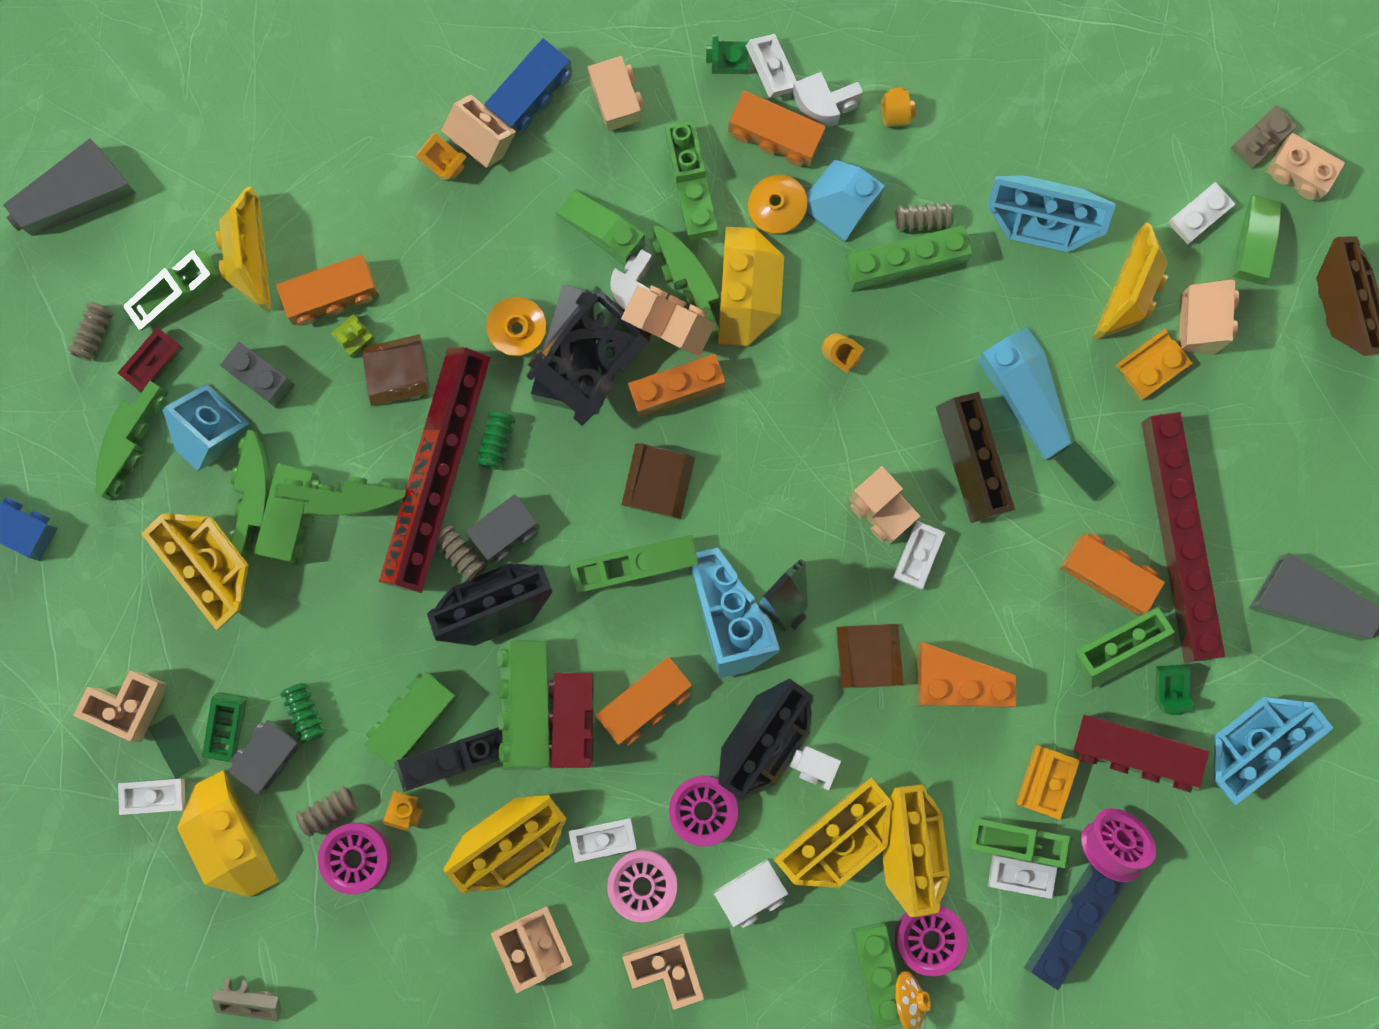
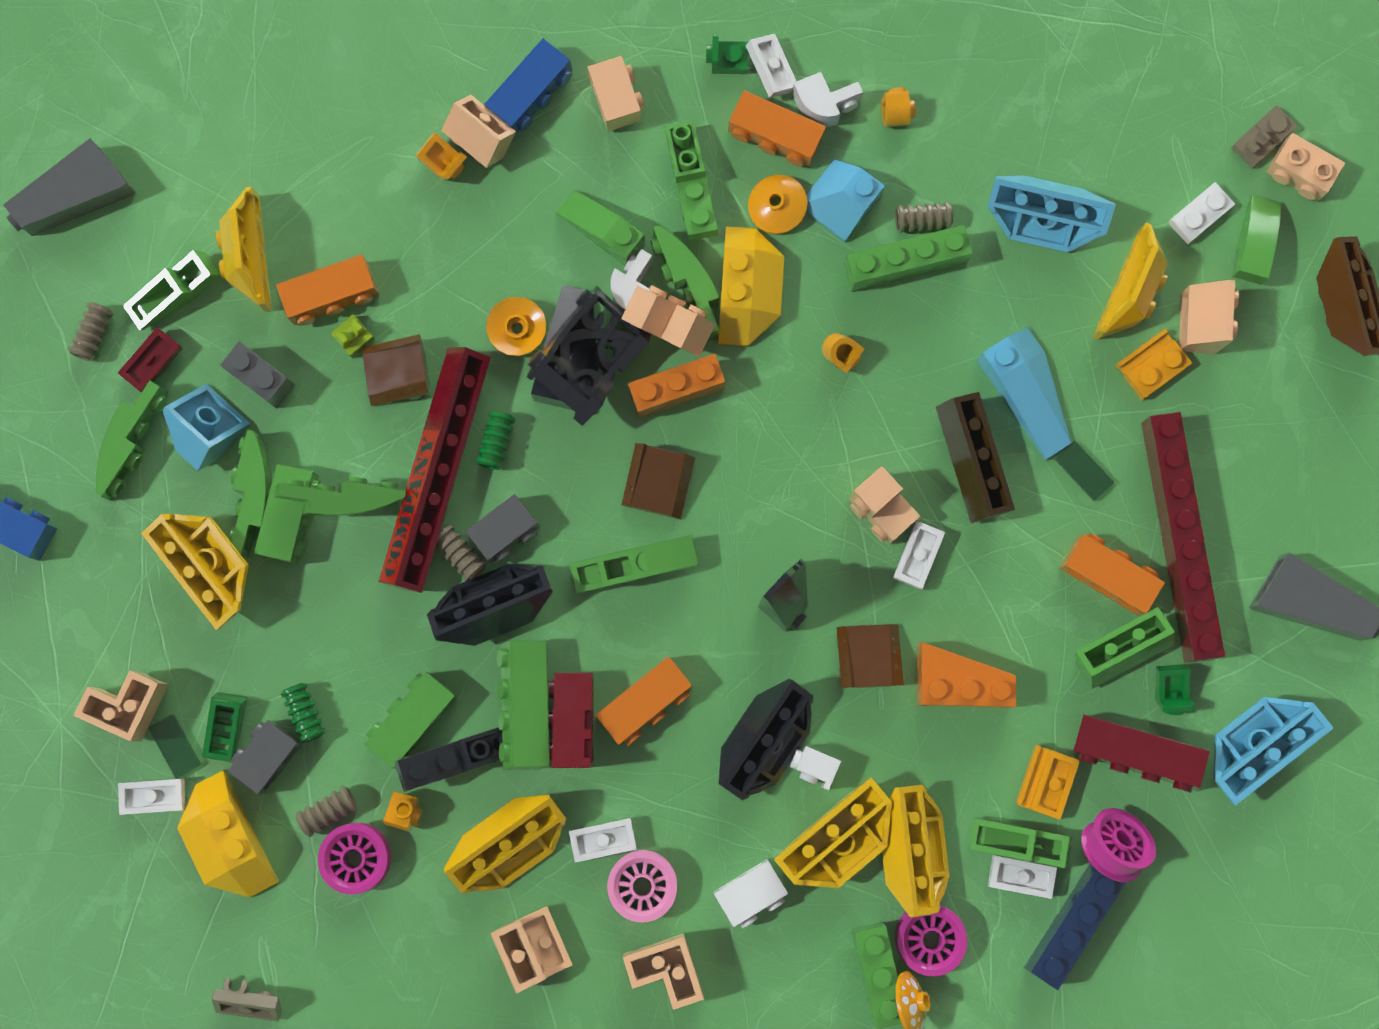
dark pink wheel [669,776,738,847] -> none
medium azure wedge [691,548,780,679] -> none

